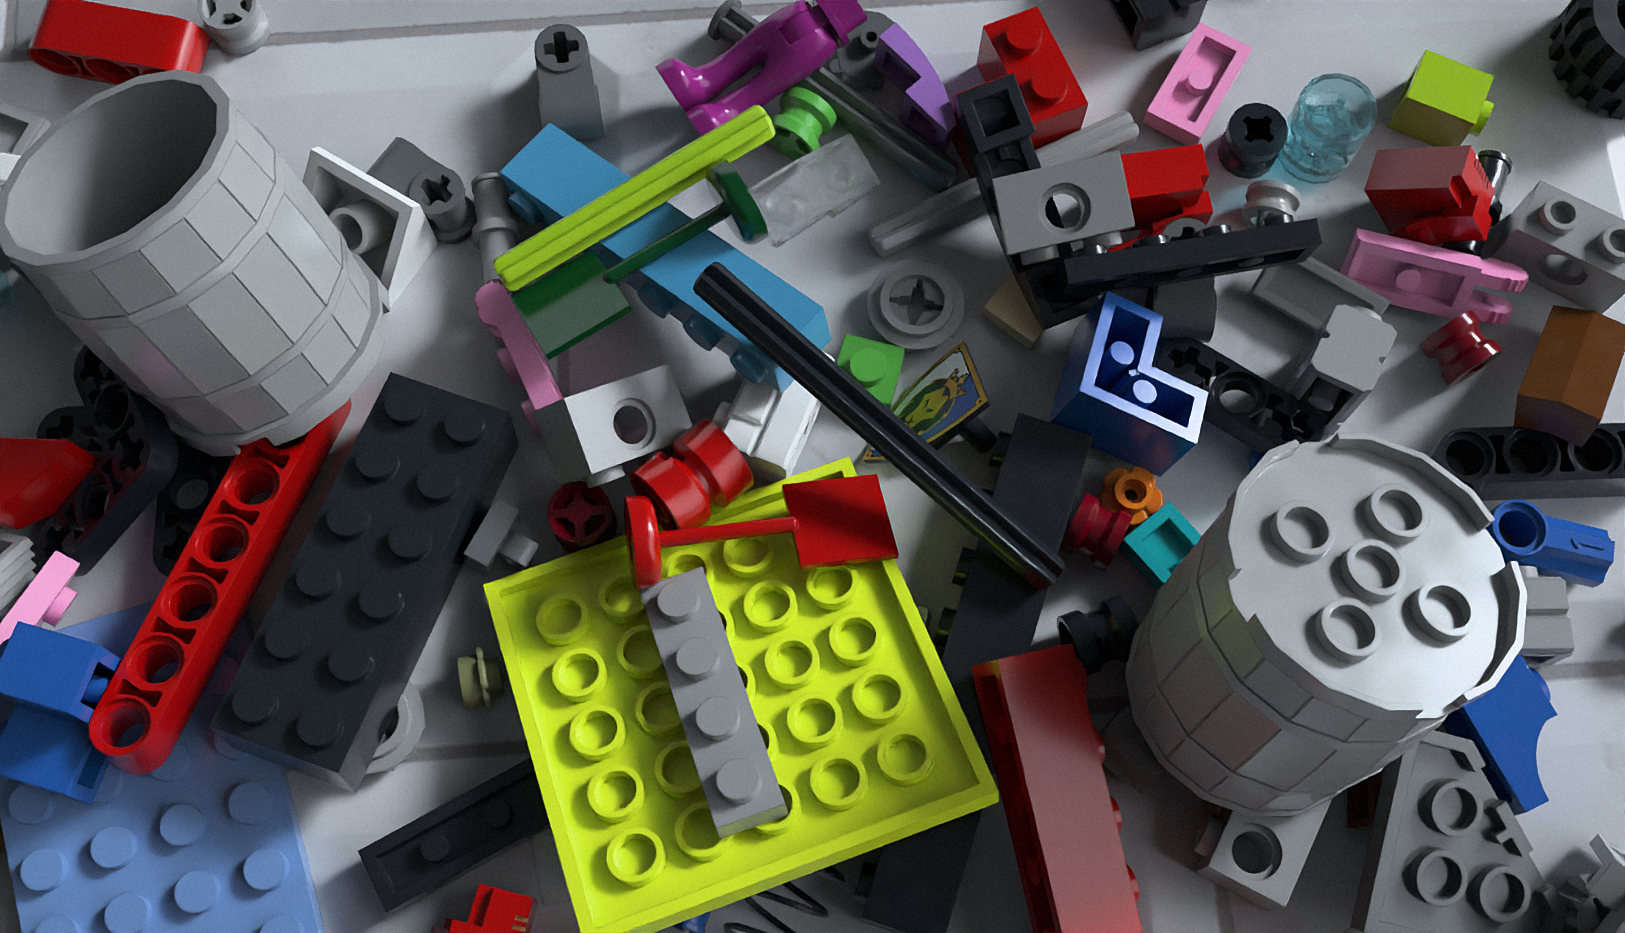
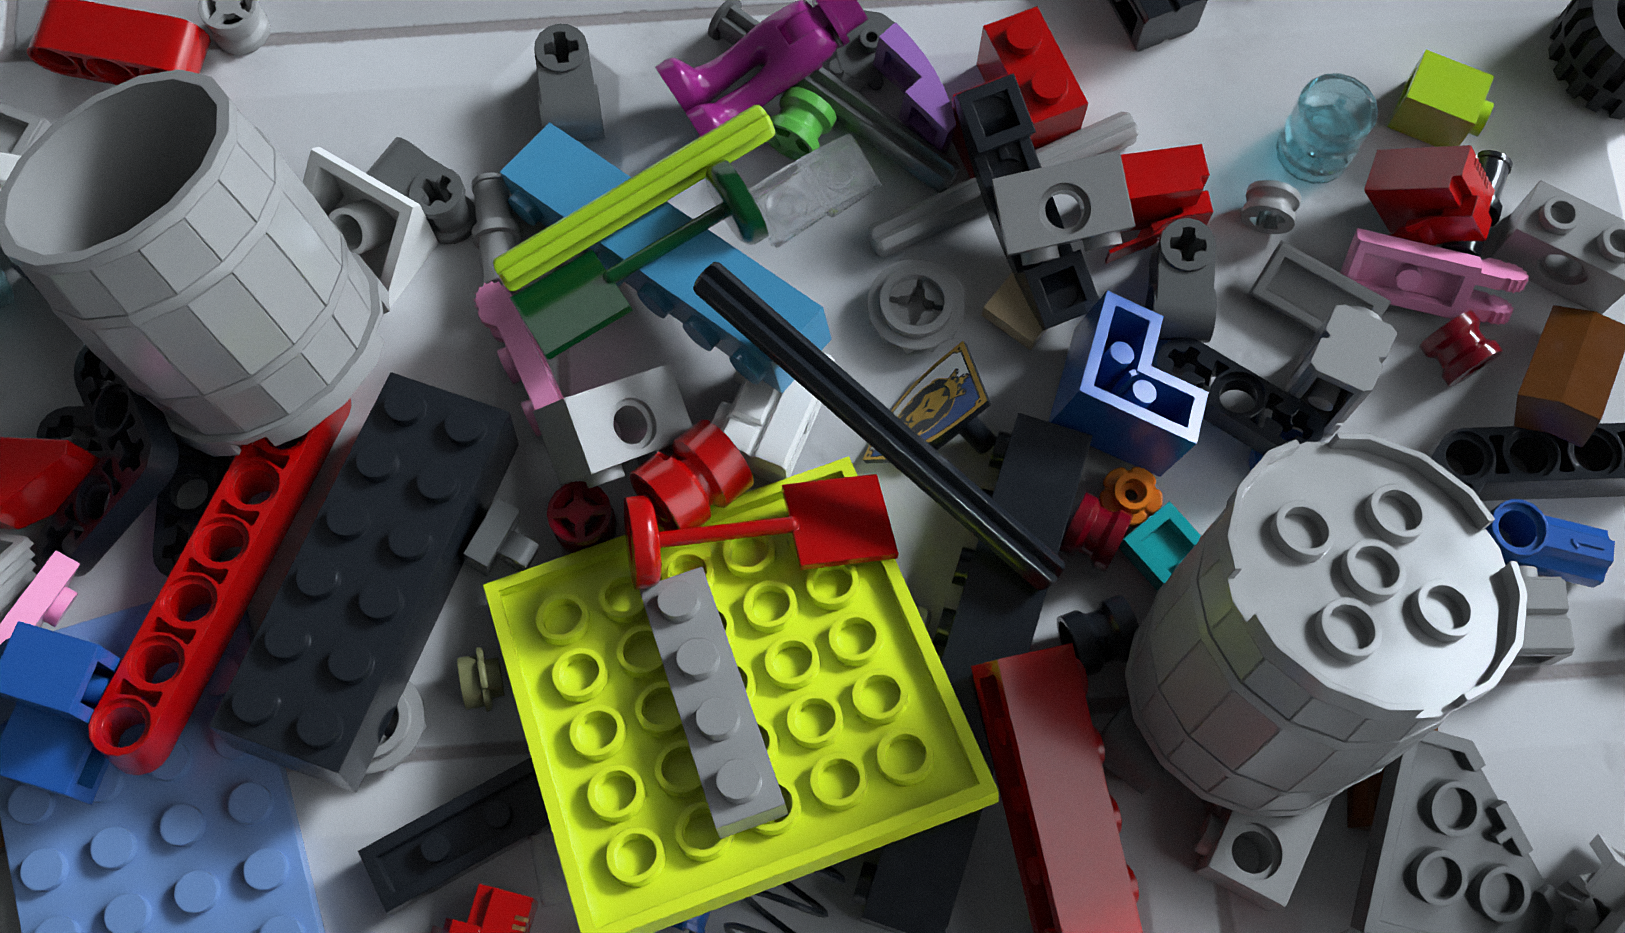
bright green plate [837,334,905,410] -> none
black plate [1055,214,1323,302] -> none
bright pink plate [1142,22,1252,146] -> none
black wheel [1217,103,1288,179] -> none
blue arch [1442,654,1558,816] -> none

